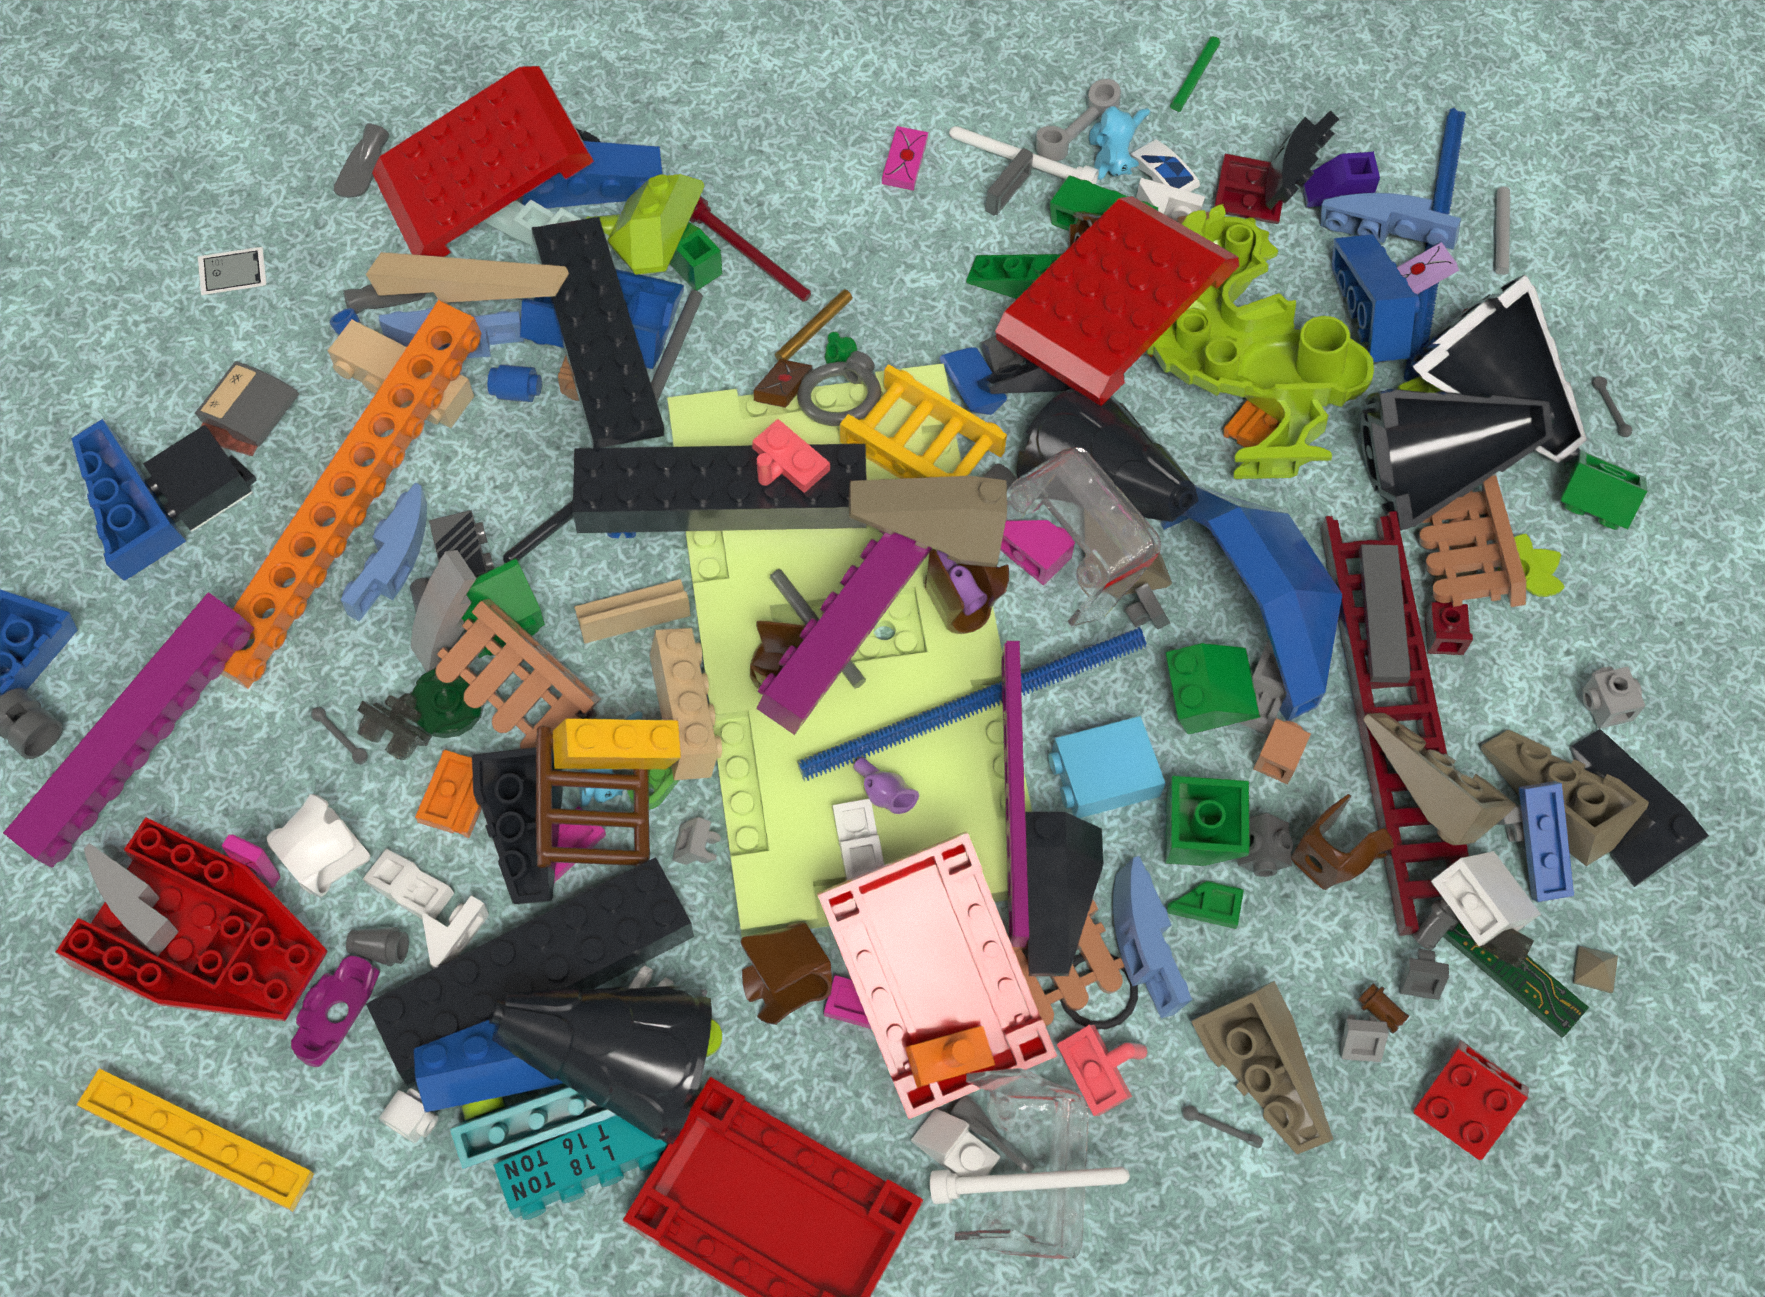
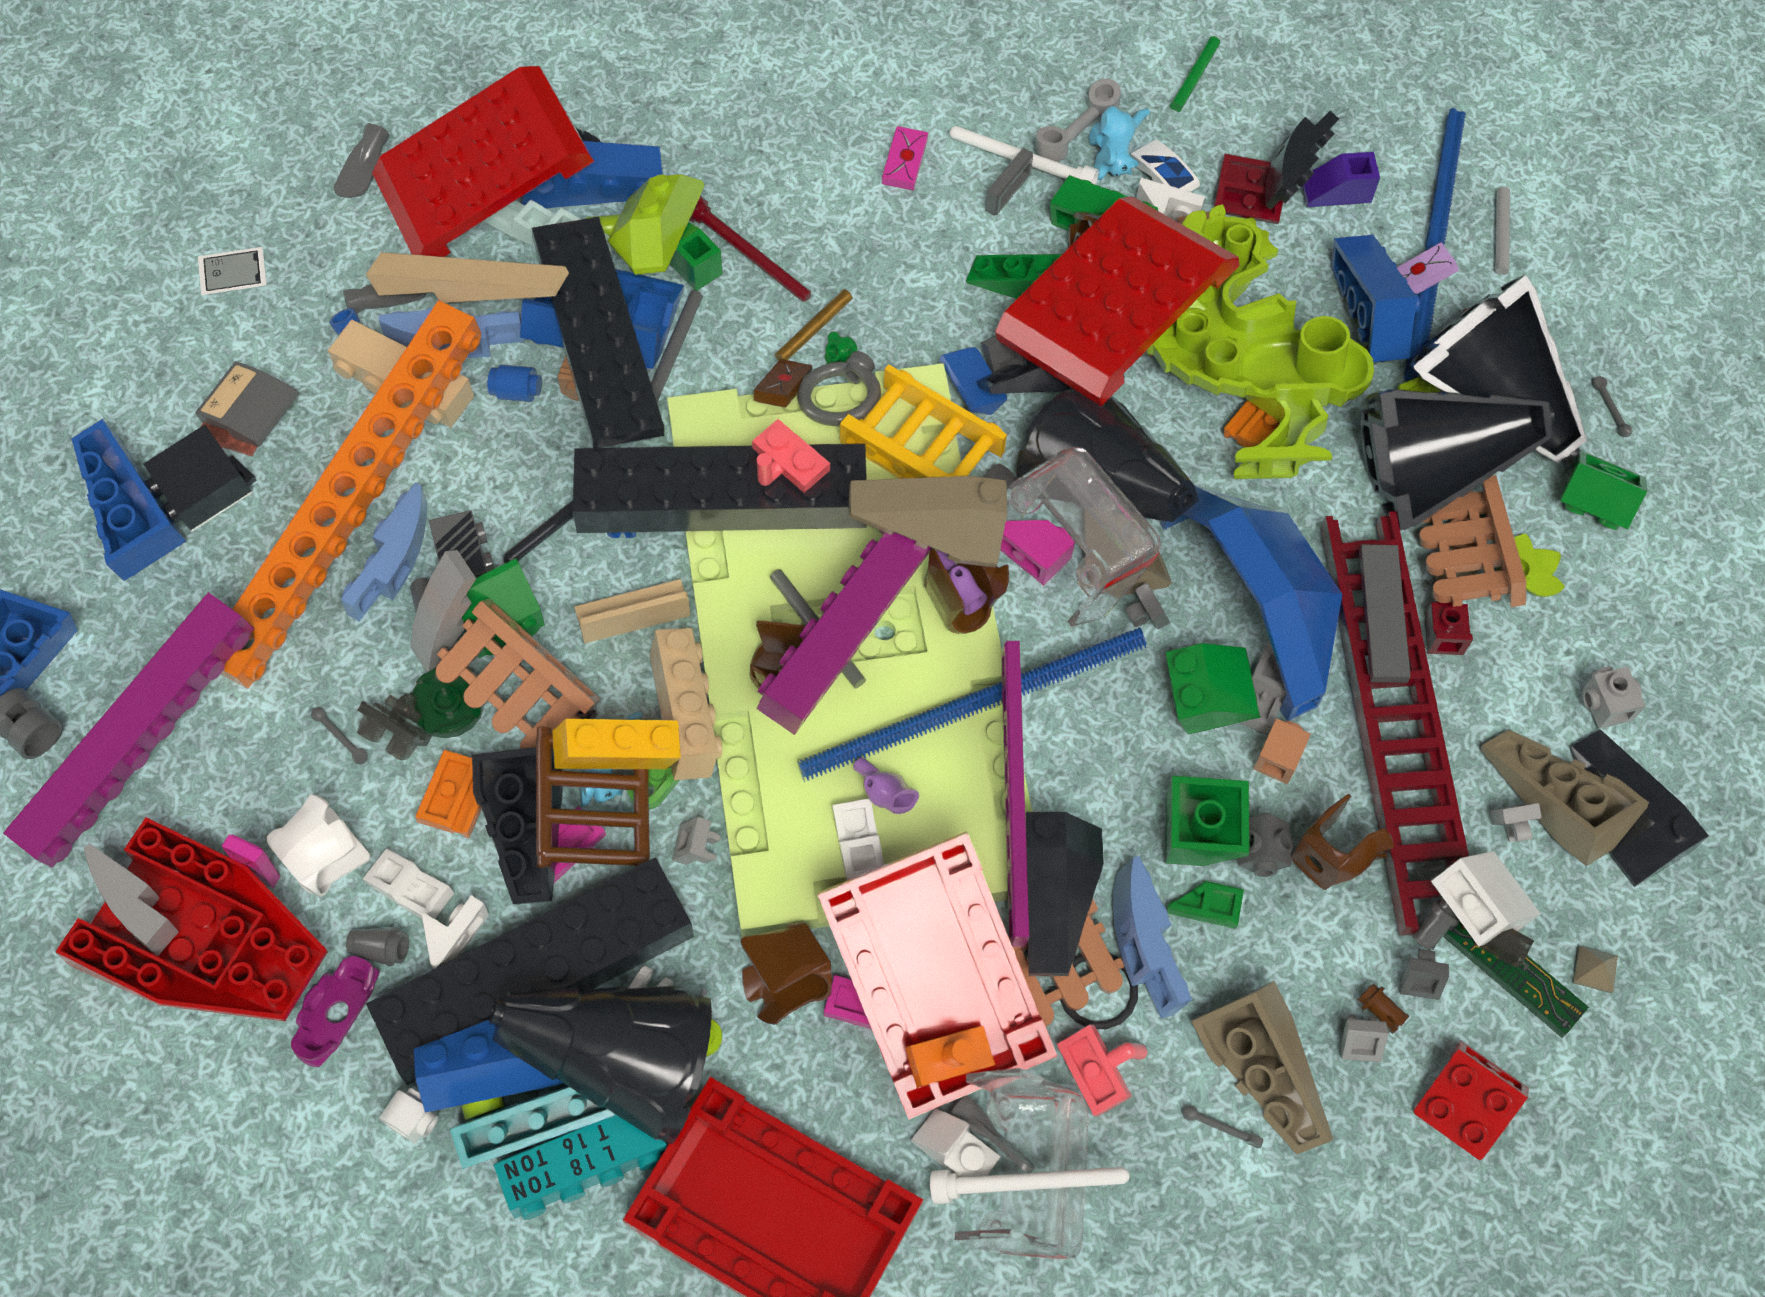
yellow plate [77,1068,314,1212] -> none
medium azure brick [1048,716,1165,818] -> none
medium blue slope [1320,193,1461,250] -> none
dark tan wedge [1363,713,1516,845] -> none
plate [1519,781,1574,902] -> none

